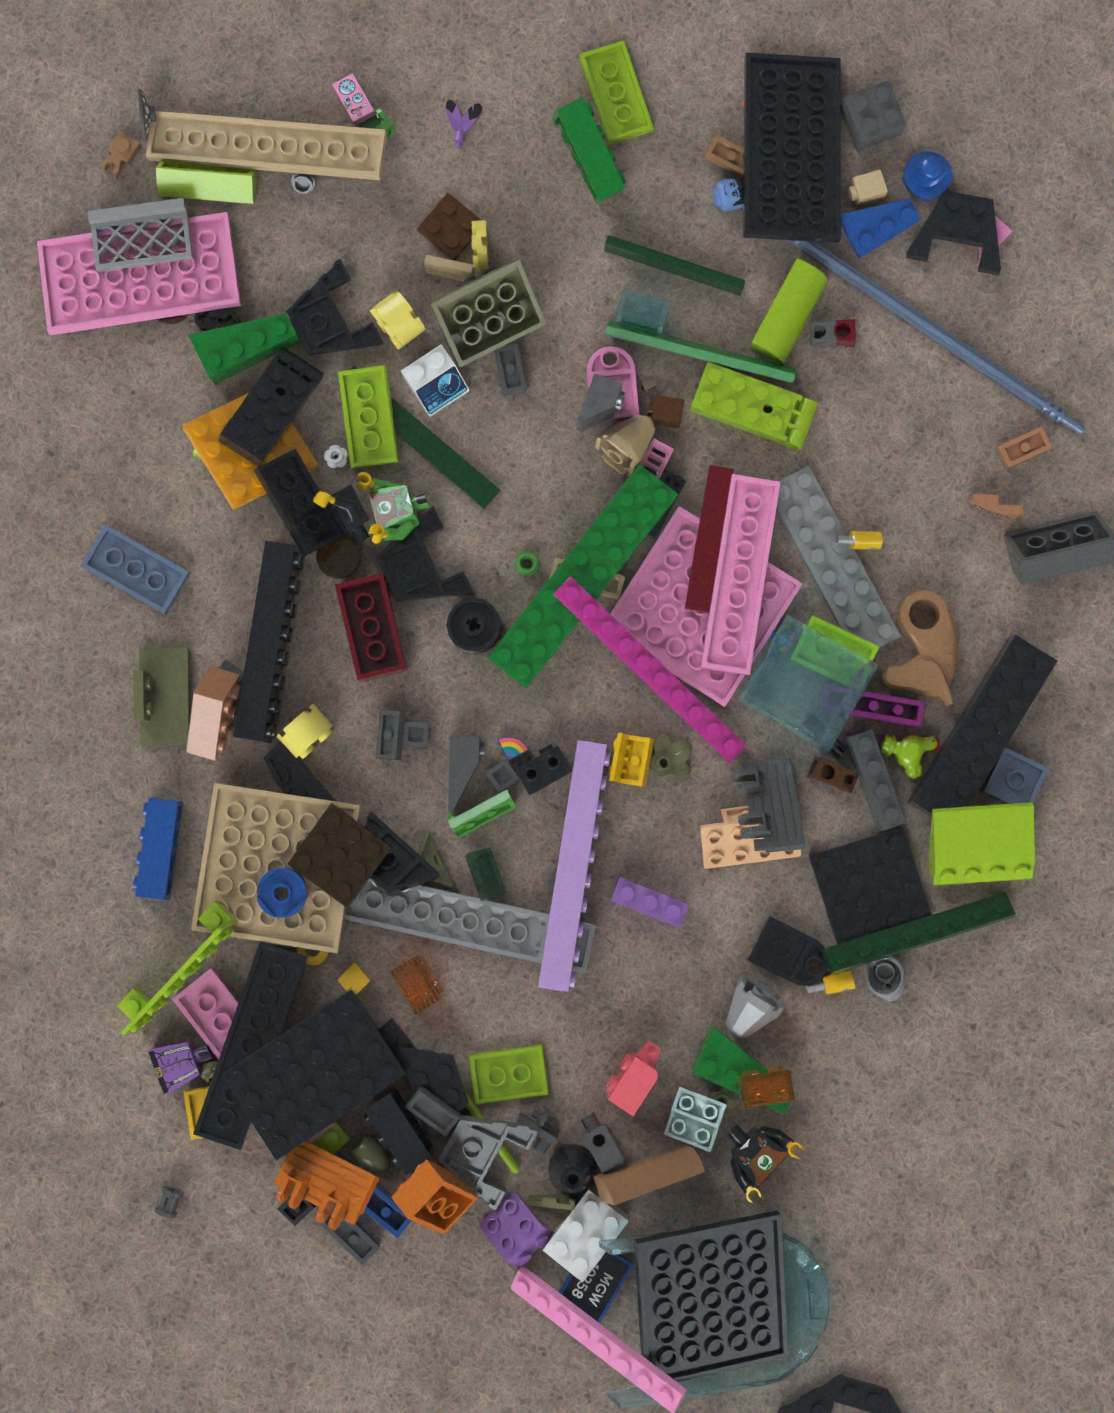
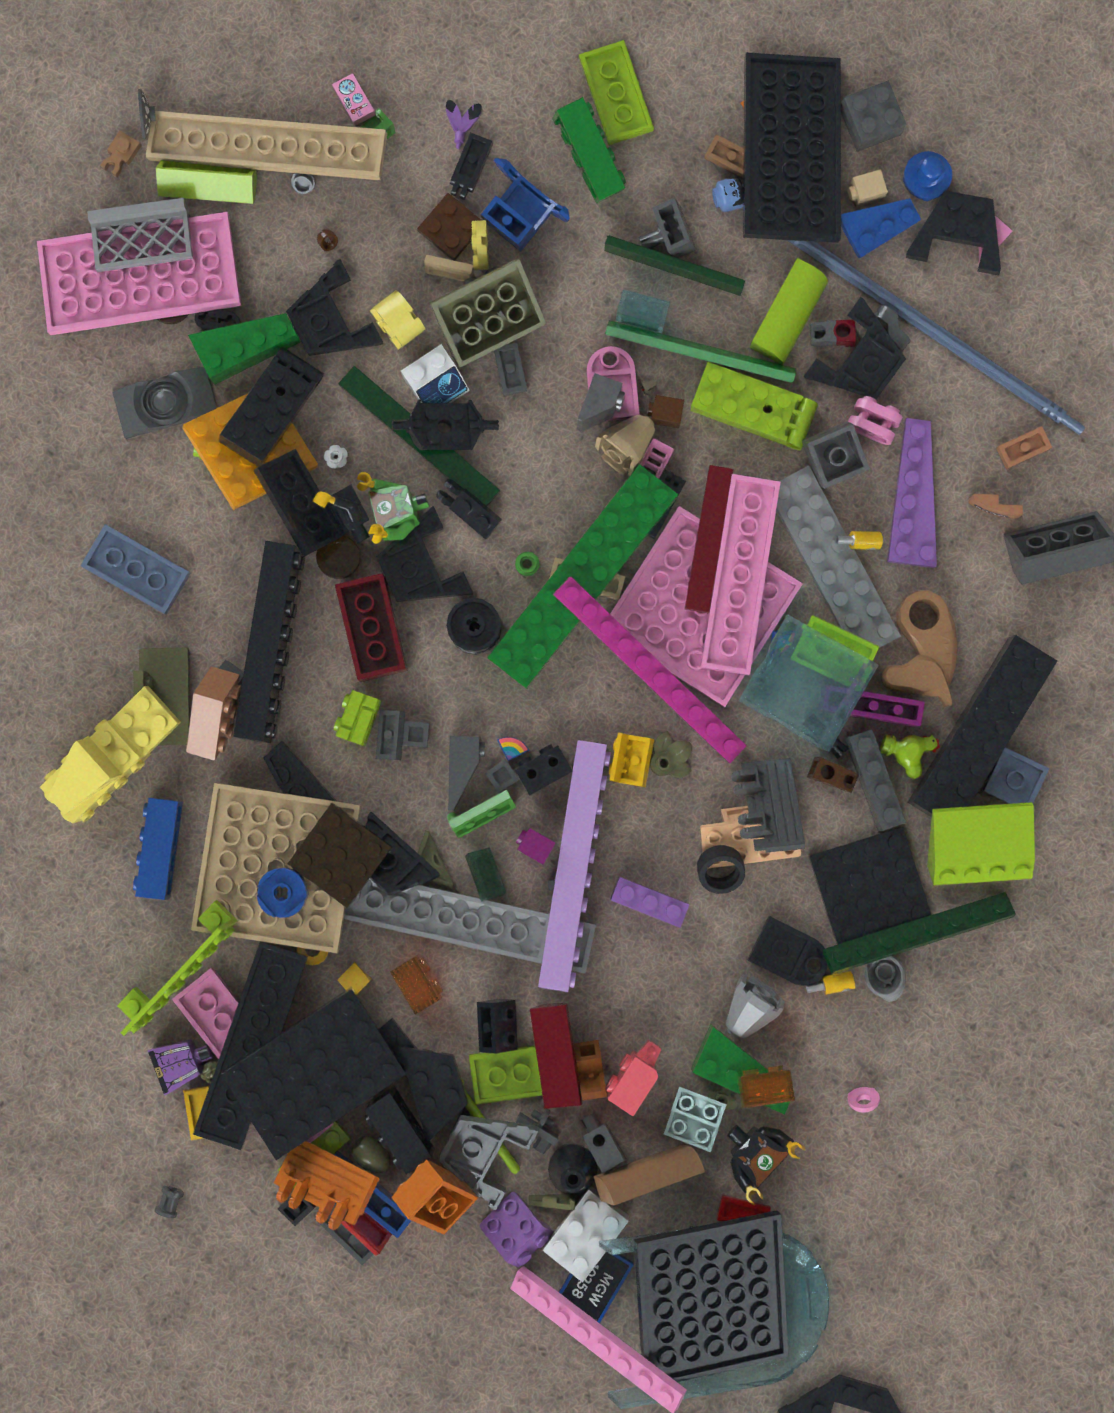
light yellow brick [277,703,333,759] -> none
lime tile [338,365,399,469] -> none
dark grey tile [405,1086,461,1137] -> none
none -> light yellow wedge [40,686,181,824]
none -> dark grey slope [112,367,217,439]
none -> reddish brown hinge [317,229,338,251]
none -> lime brick [333,690,382,747]
none -> red tile [341,1209,392,1256]
none -> black plate [392,399,499,450]
none -> black hinge [436,479,502,540]
none -> black hinge [450,132,493,200]
none -> black brick [477,999,518,1054]
none -> blue piece [481,158,570,252]
none -> magenta brick [516,828,556,865]
none -> dark red brick [530,1003,583,1109]
none -> dark orange brick [574,1040,607,1101]
none -> dark grey brick [639,198,696,258]
none -> black tyre [697,845,745,894]
none -> red tile [716,1194,771,1221]
none -> flat silver brick [802,421,870,489]
none -> black wing [804,297,906,399]
none -> bright pink piece [847,1087,880,1113]
none -> bright pink brick [848,396,903,445]
none -> dark grey piece [874,305,911,352]
none -> medium lavender wing [887,418,937,568]

